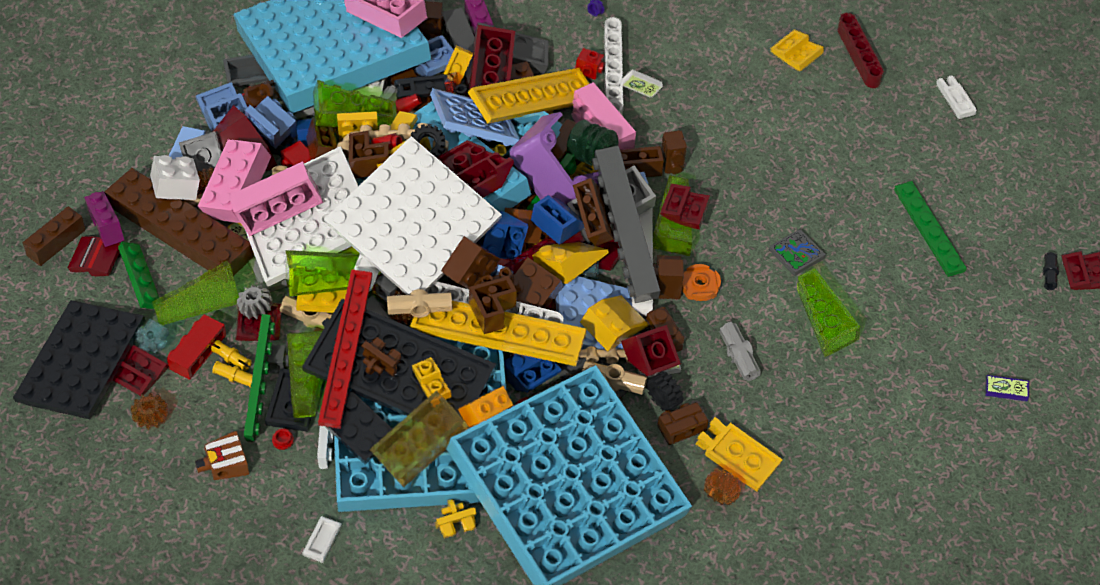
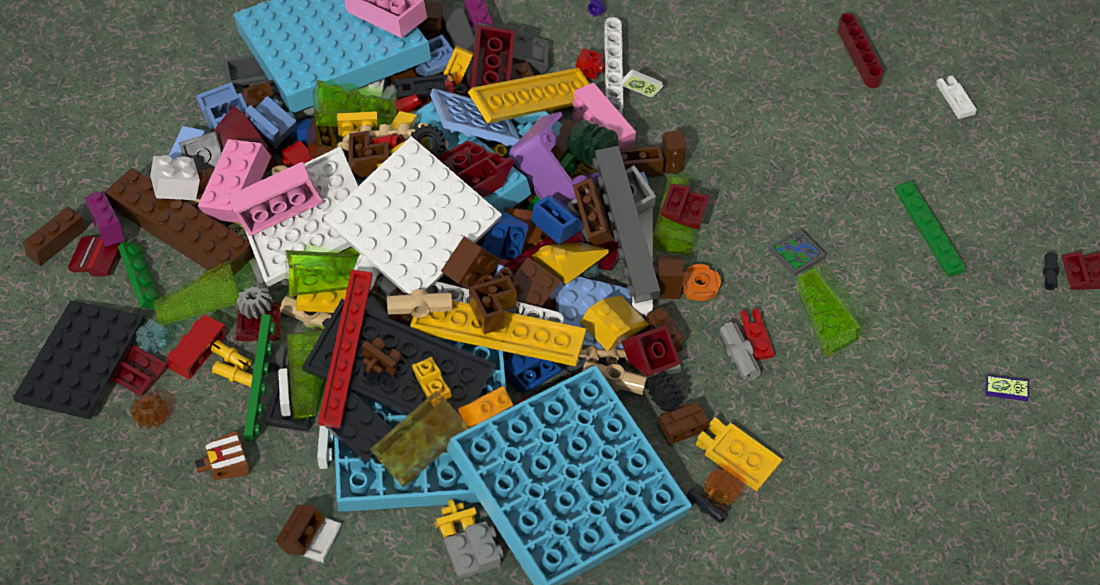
red plate [272,429,294,450] -> none
yellow slope [771,30,824,71] -> none
none -> reddish brown brick [276,505,325,555]
none -> white tile [278,368,291,416]
none -> light grey plate [444,521,503,579]
none -> black pin [686,487,728,524]
none -> red hinge [740,308,774,361]

